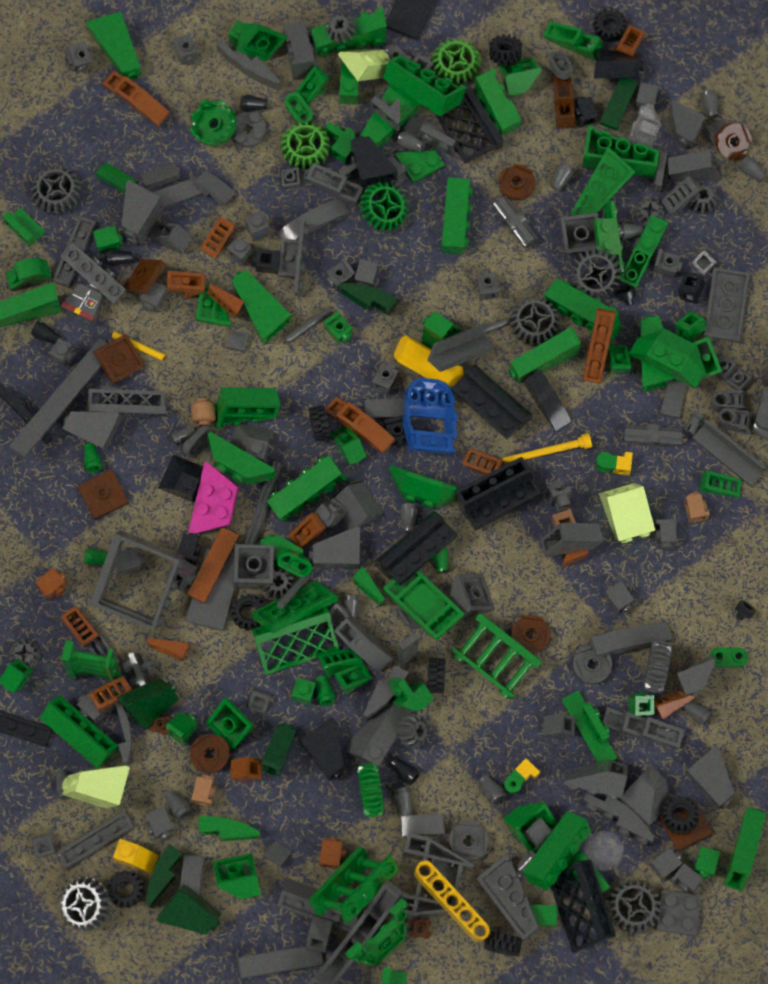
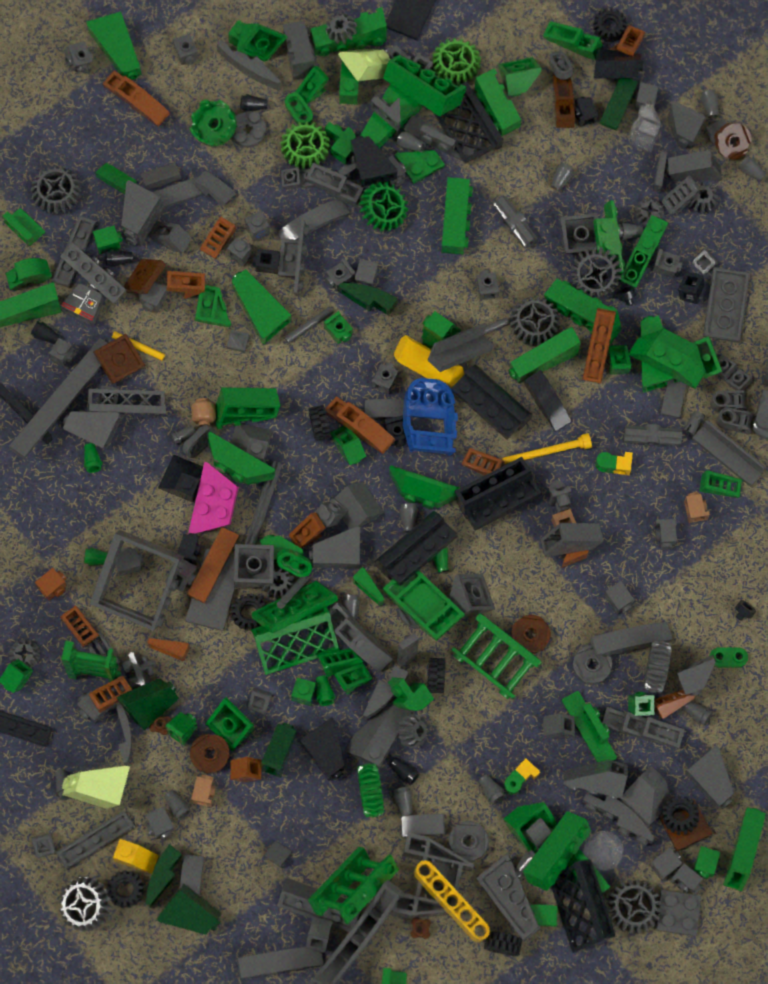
green brick [40,695,118,769] -> none
reddish brown plate [77,469,129,520] -> none
green slope [198,816,260,842] -> none
dark orange slope [207,284,244,319] -> none
green slope [213,853,261,899] -> none
green wedge [267,455,349,522] -> none
dark orange brick [319,838,346,869] -> none
green wing [345,898,408,967] -> none
black tyre [489,34,522,67] -> none
reddish brown plate [498,164,536,201] -> none
green wing [571,147,635,216] -> none
green wedge [582,125,659,178] -> none
yellowish green slope [599,483,655,543] -> none
green brick [675,311,706,343] -> none

